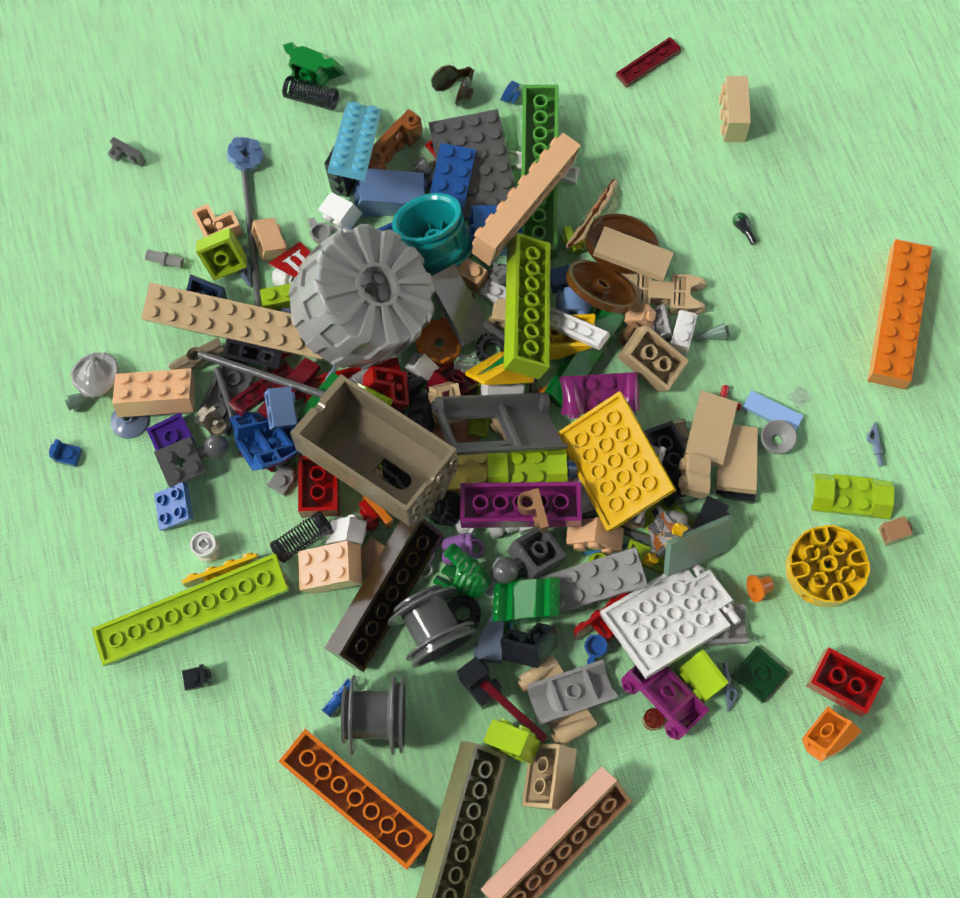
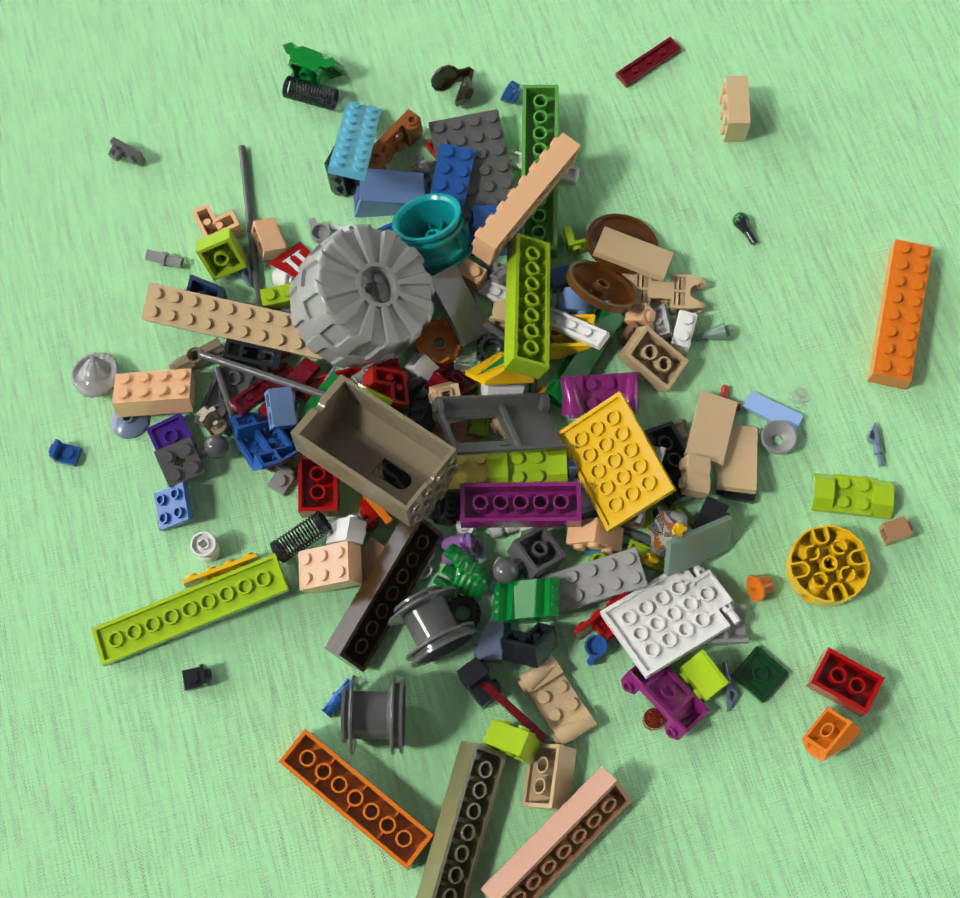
sand green cone [65,393,92,412] -> none
medium blue plate [227,137,263,172] -> none
white brick [318,193,363,230] -> none
medium nougat plate [518,488,549,533] -> none
light grey piece [527,659,618,724] -> none
tan sword [566,179,618,248] -> none

